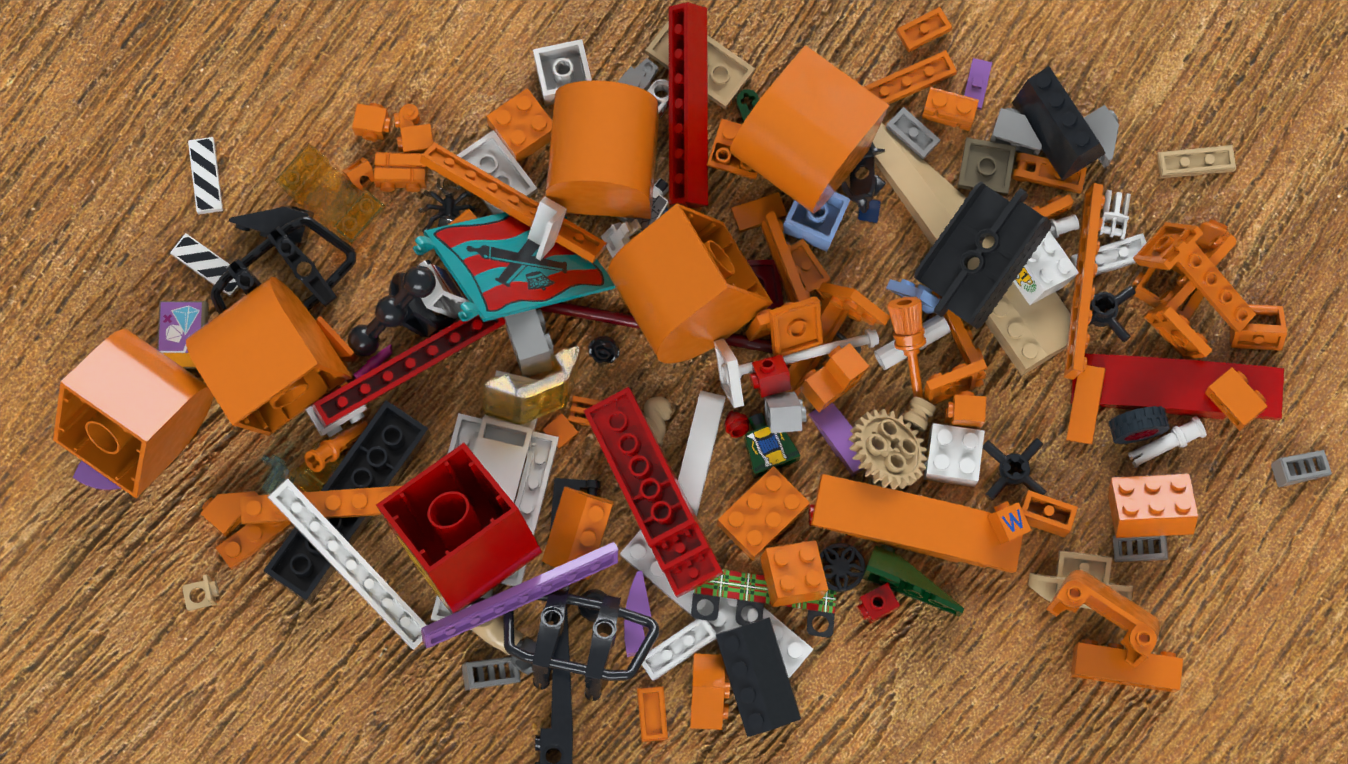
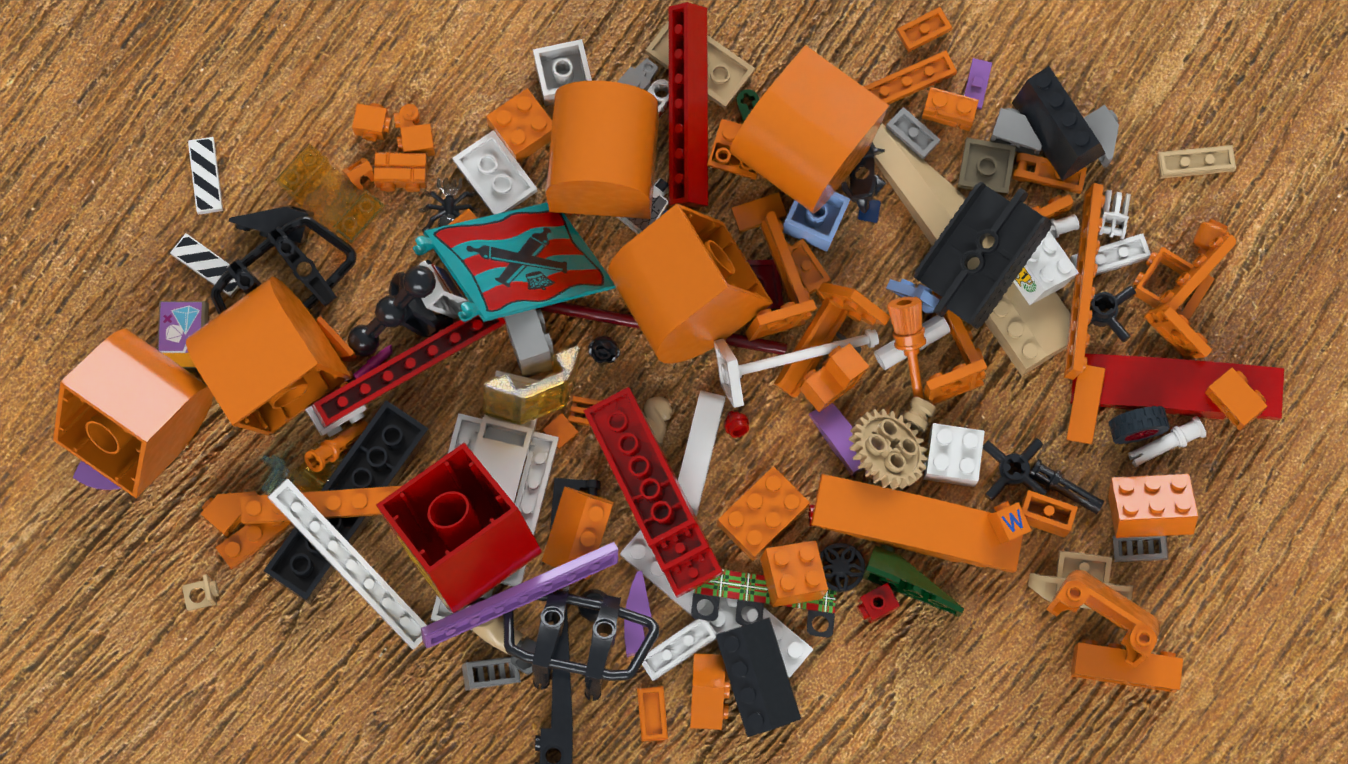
orange plate [420,142,607,263] -> none
white panel [528,197,567,261] -> none
white plate [601,219,642,258] -> none
torso [744,413,800,479] -> none
red brick [749,354,791,398] -> none
light grey hinge [764,392,806,433] -> none
orange tile [769,296,823,357] -> none
orange brick [944,391,986,430] -> none
orange bracket [1133,222,1256,333] -> none
orange tile [1230,304,1287,351] -> none
light grey slope [1271,450,1332,487] -> none
none -> black pin [1029,459,1104,515]

